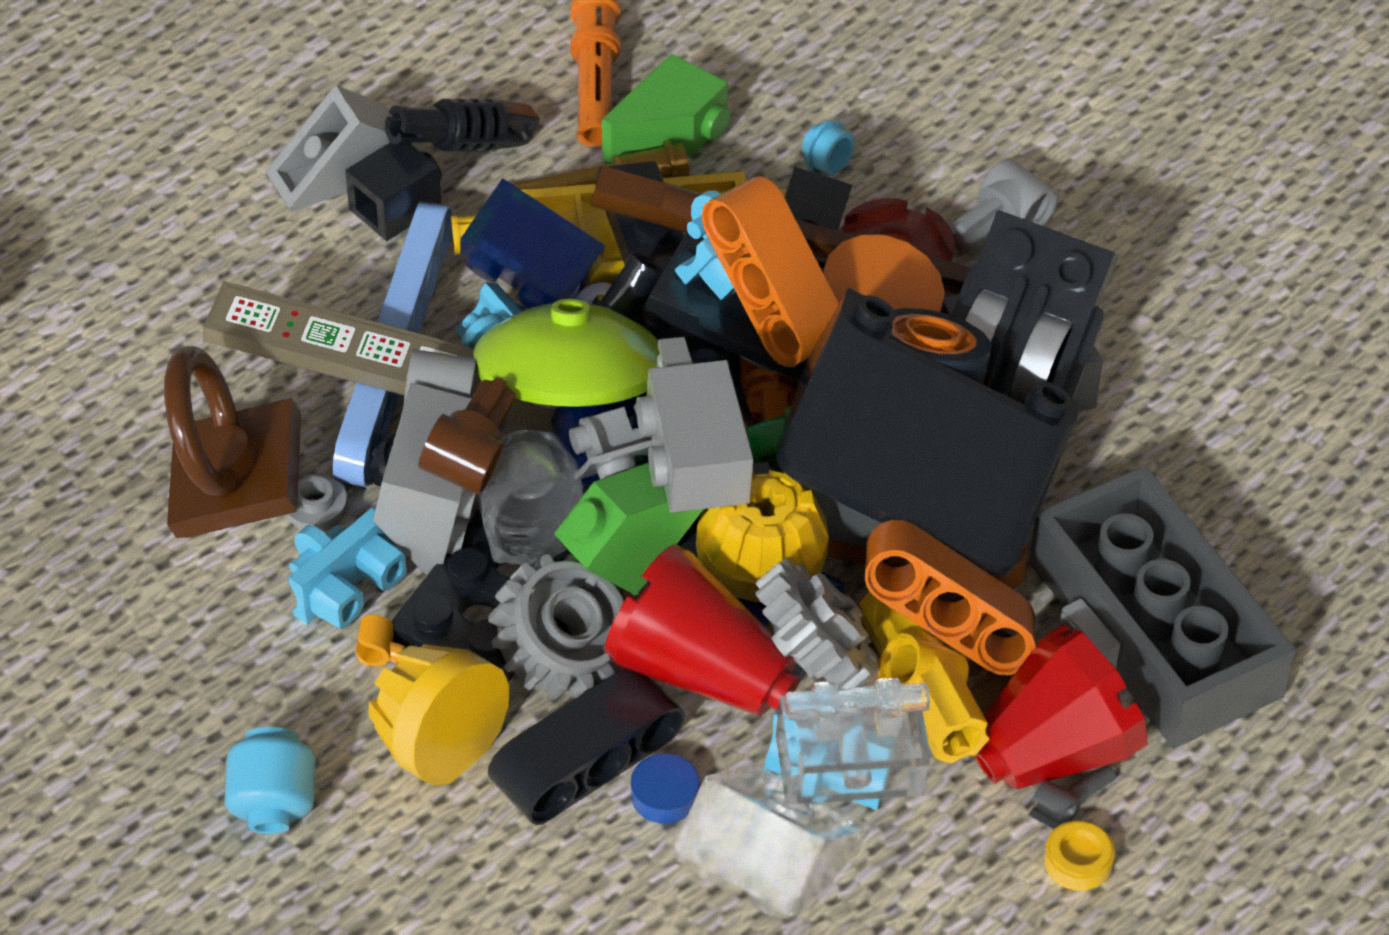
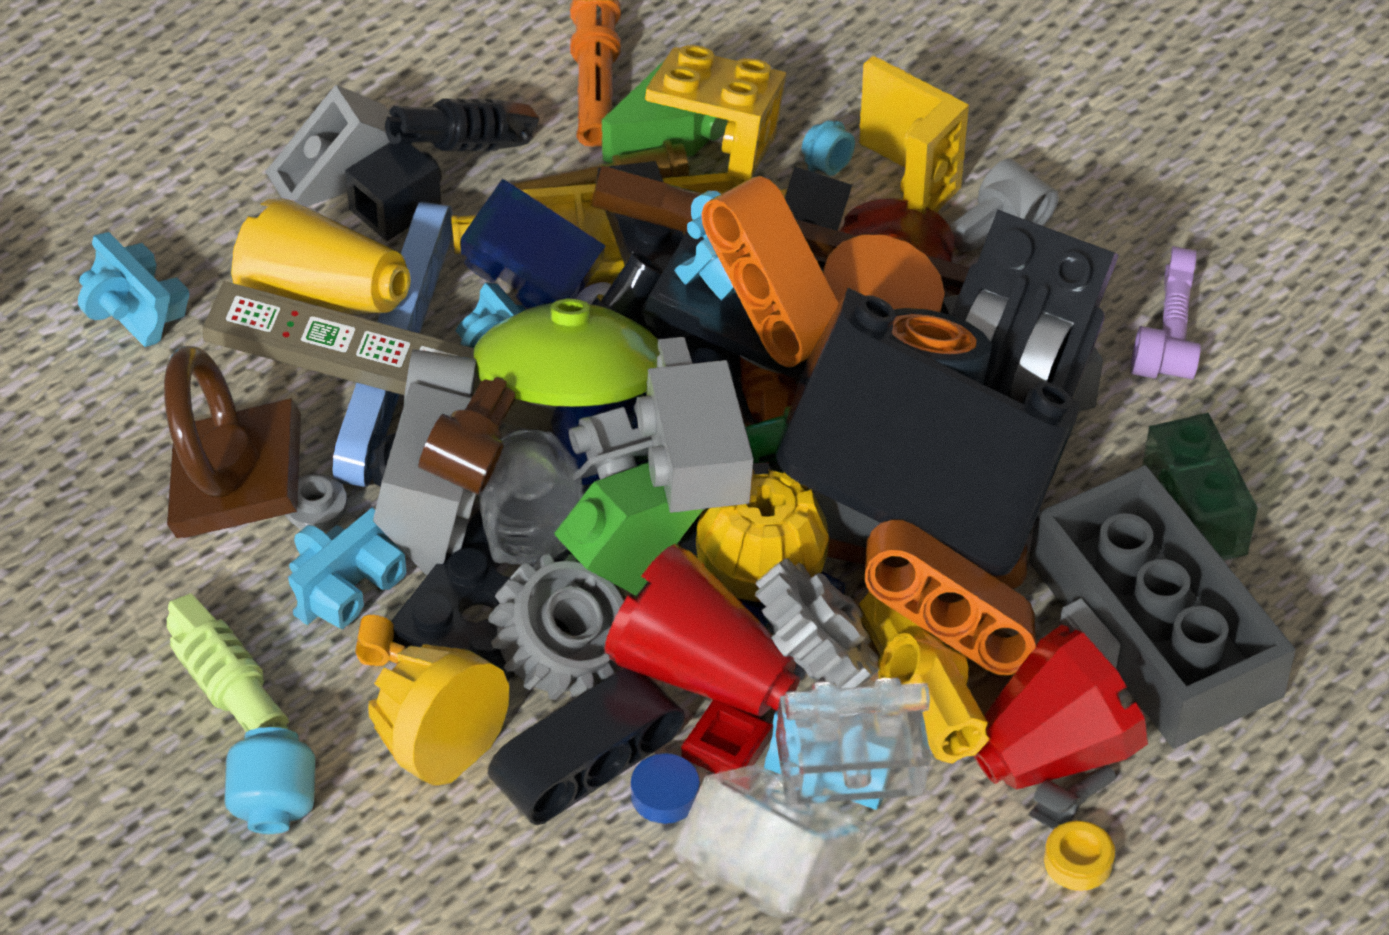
none -> medium azure hips [78,232,189,347]
none -> yellowish green hinge [167,593,289,732]
none -> yellow cone [231,198,411,315]
none -> yellow bracket [645,45,787,180]
none -> red tile [681,700,773,785]
none -> yellow bracket [859,56,969,228]
none -> lavender brick [1130,246,1201,380]
none -> clear green brick [1142,412,1258,561]

